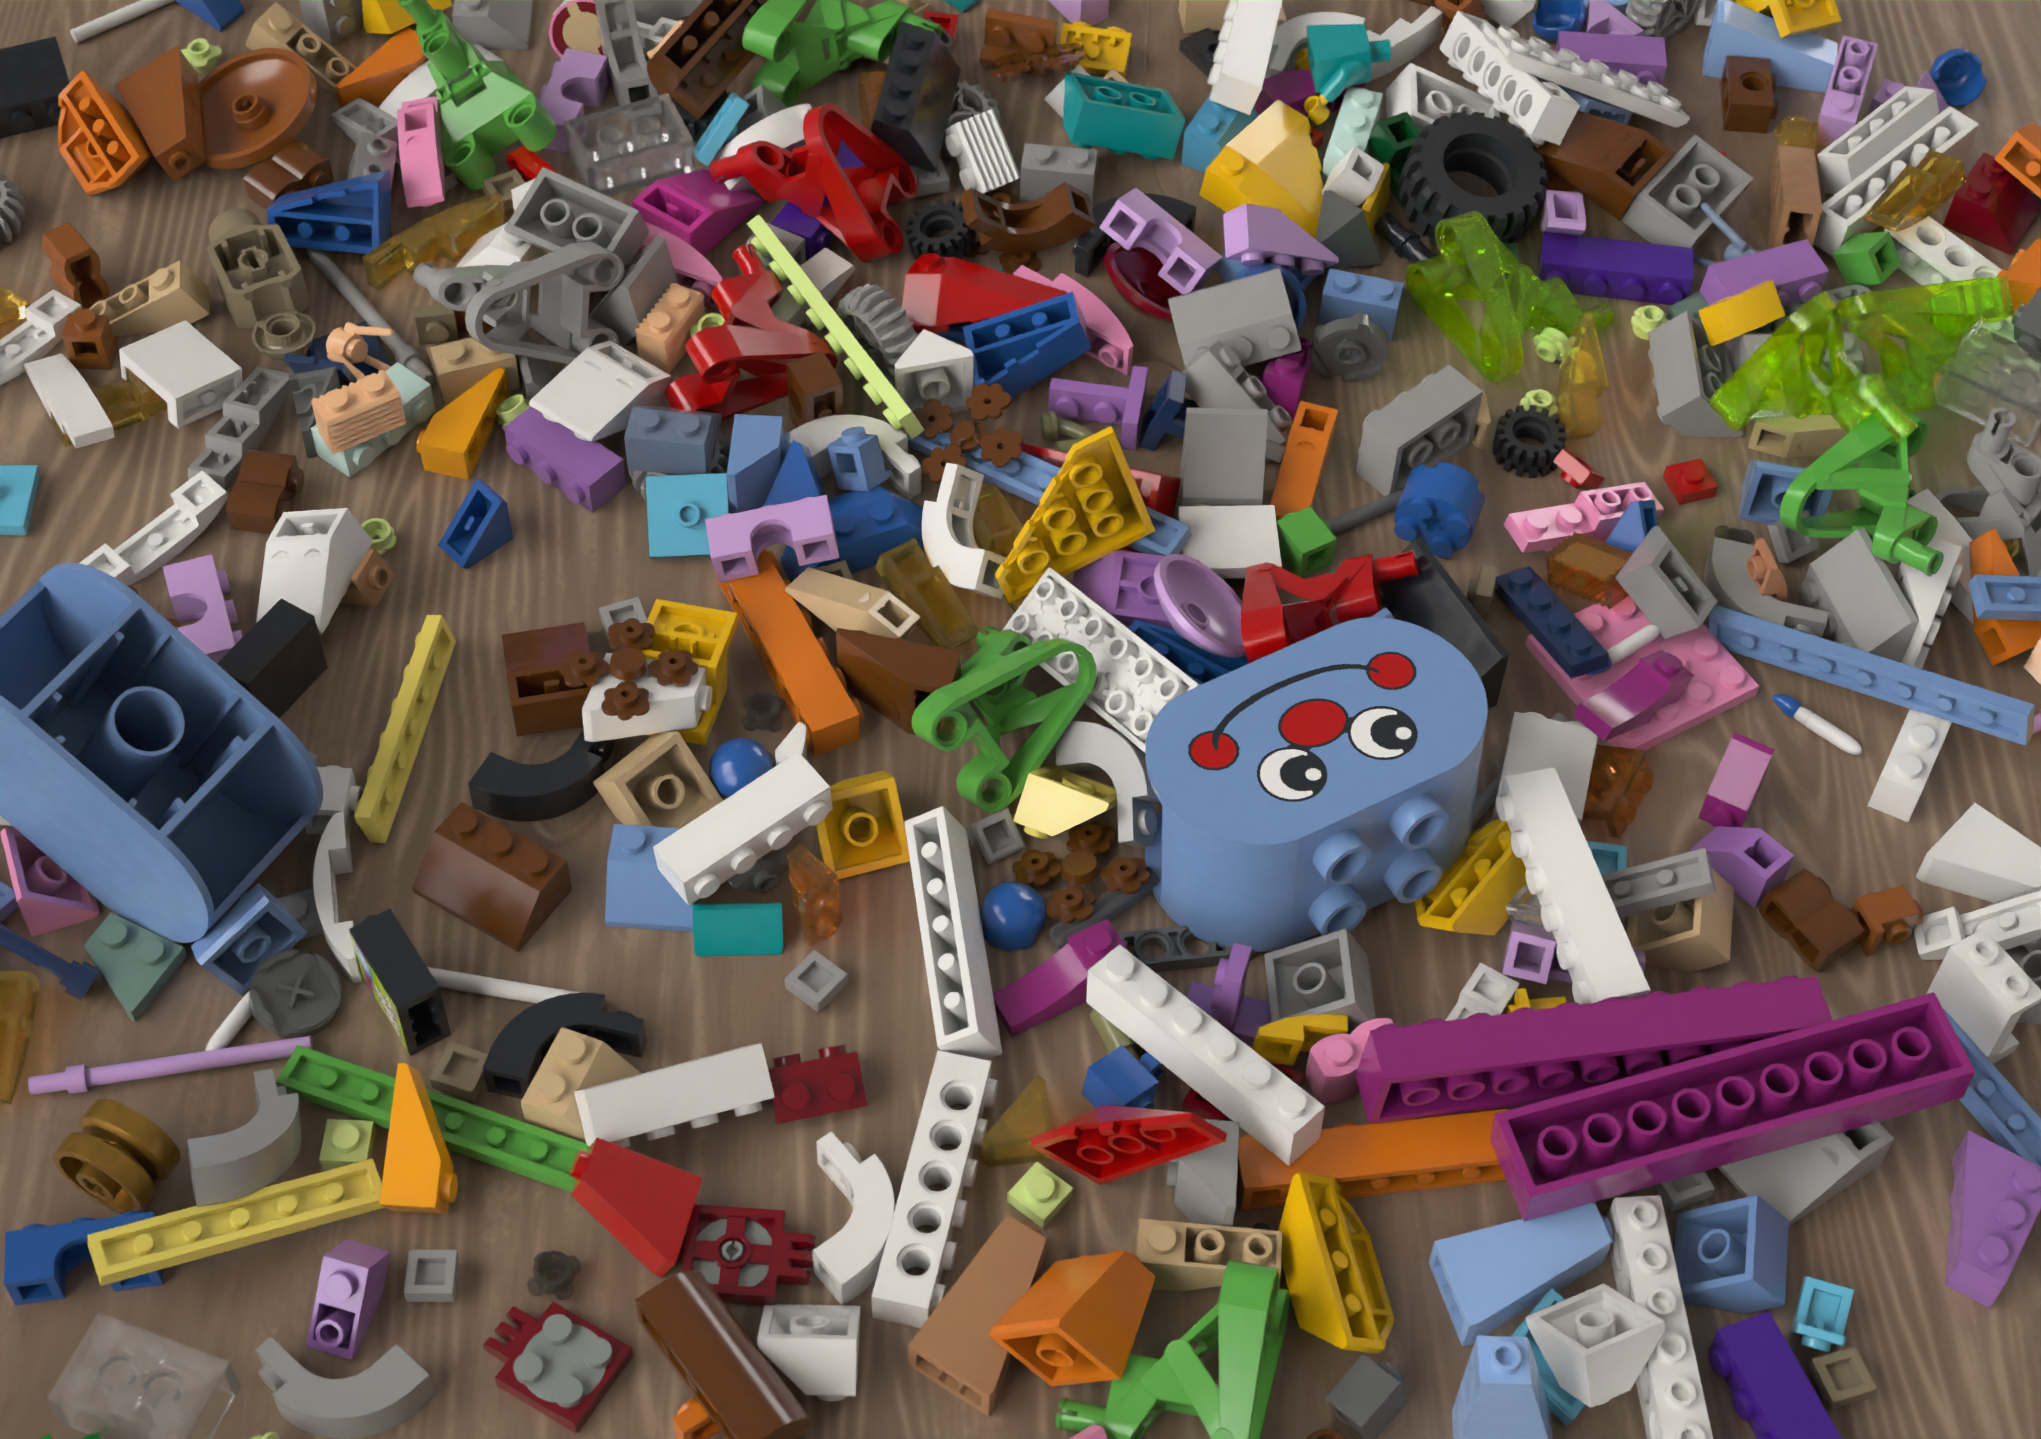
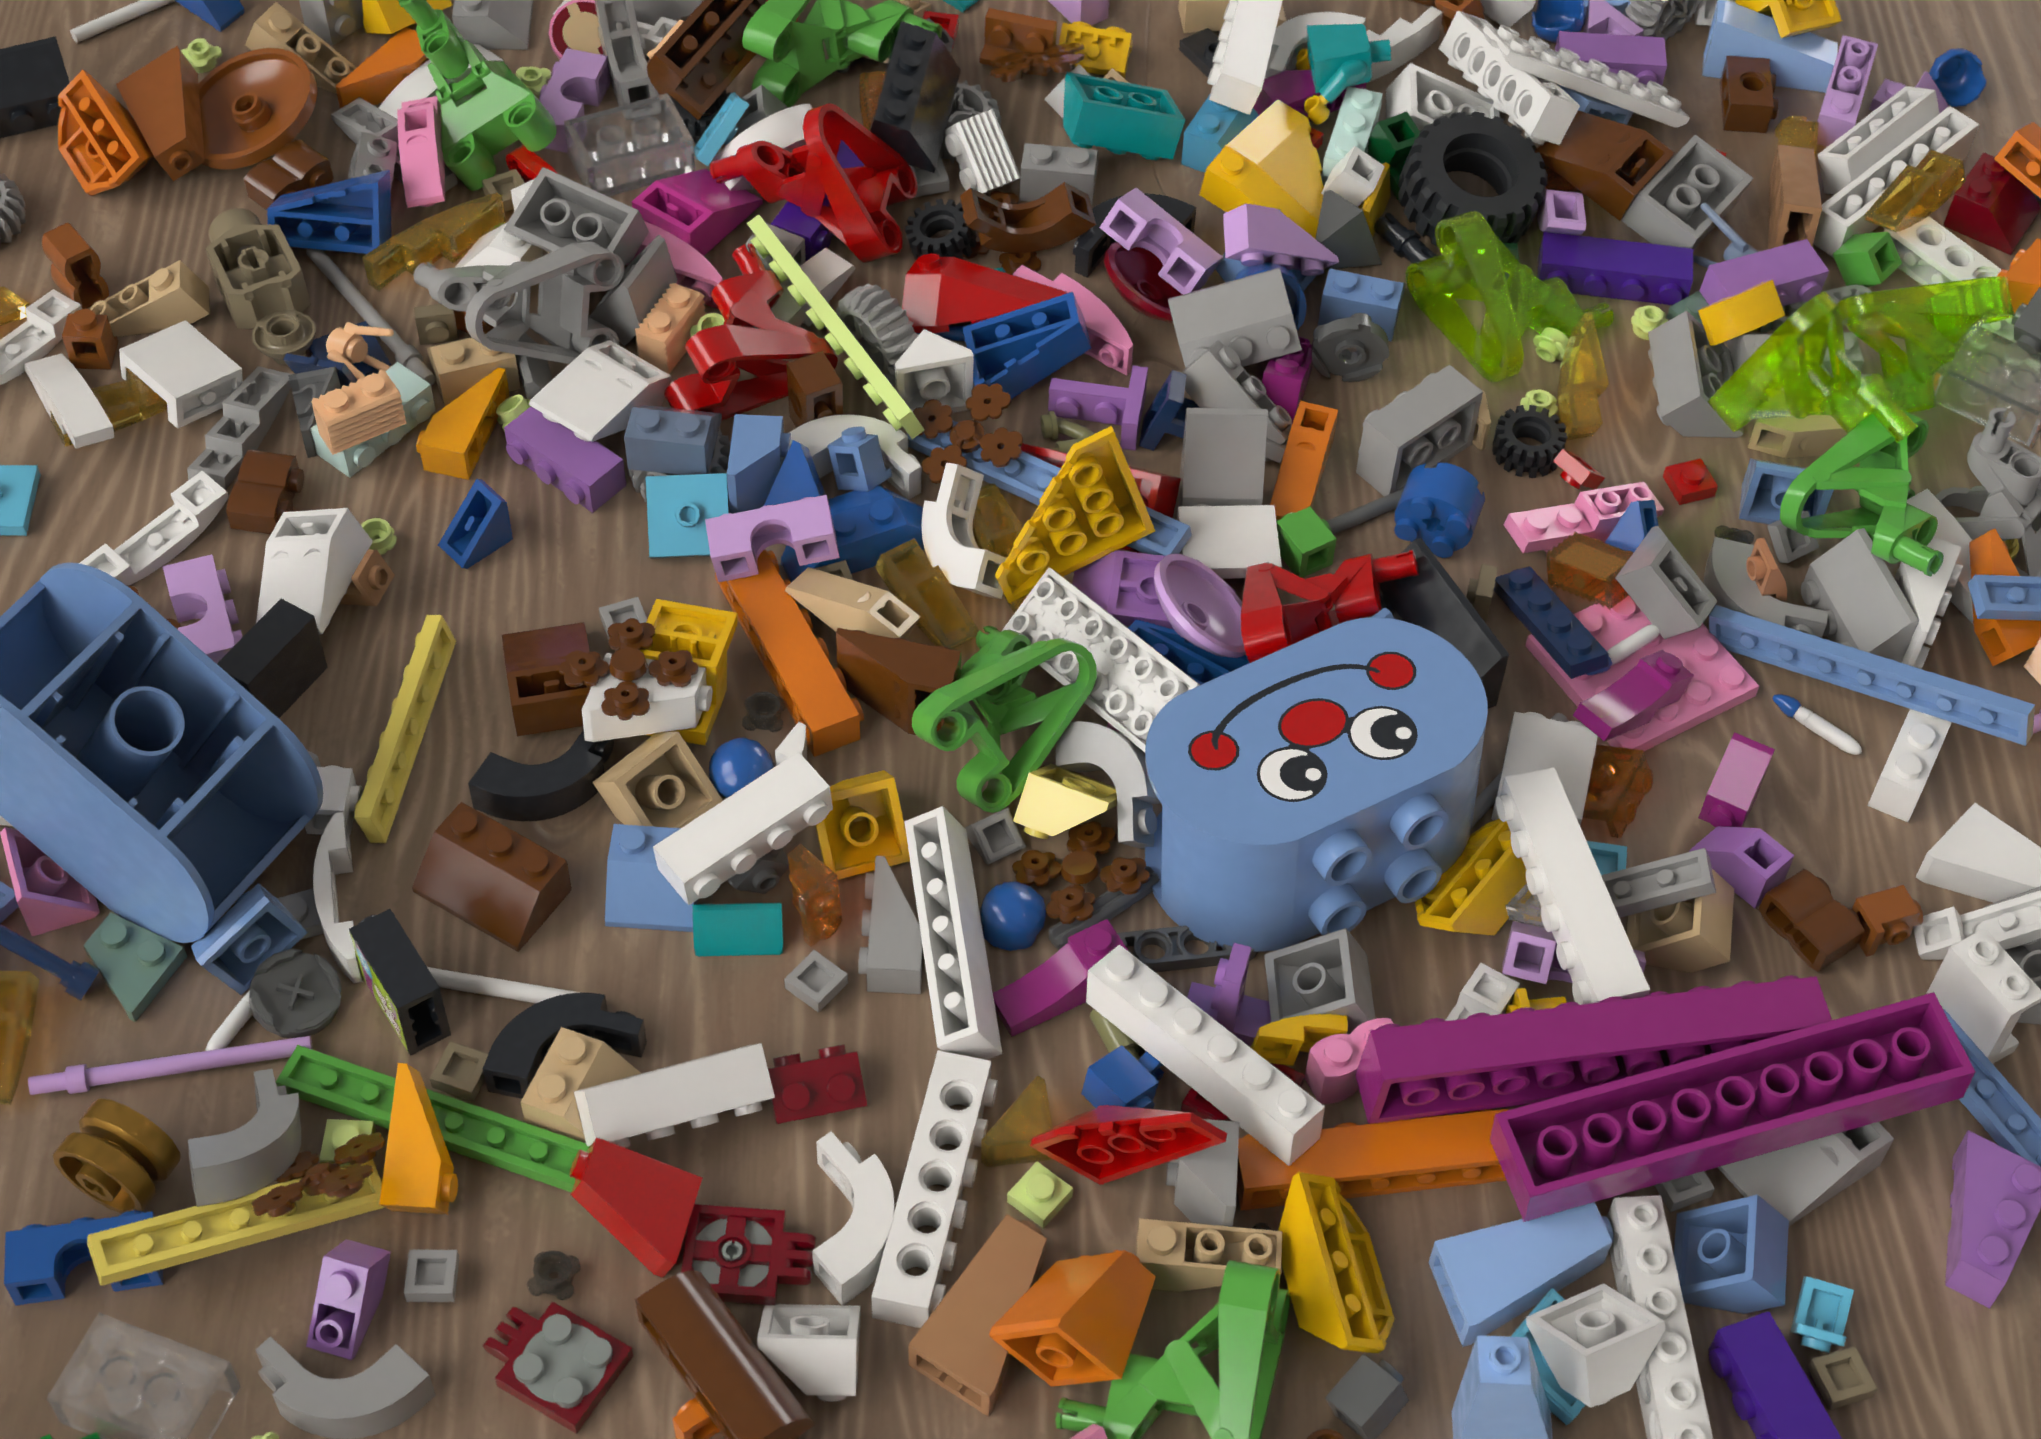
none -> reddish brown plant [251,1132,385,1217]
none -> yellowish green plate [516,67,551,99]
none -> light grey slope [858,856,923,994]

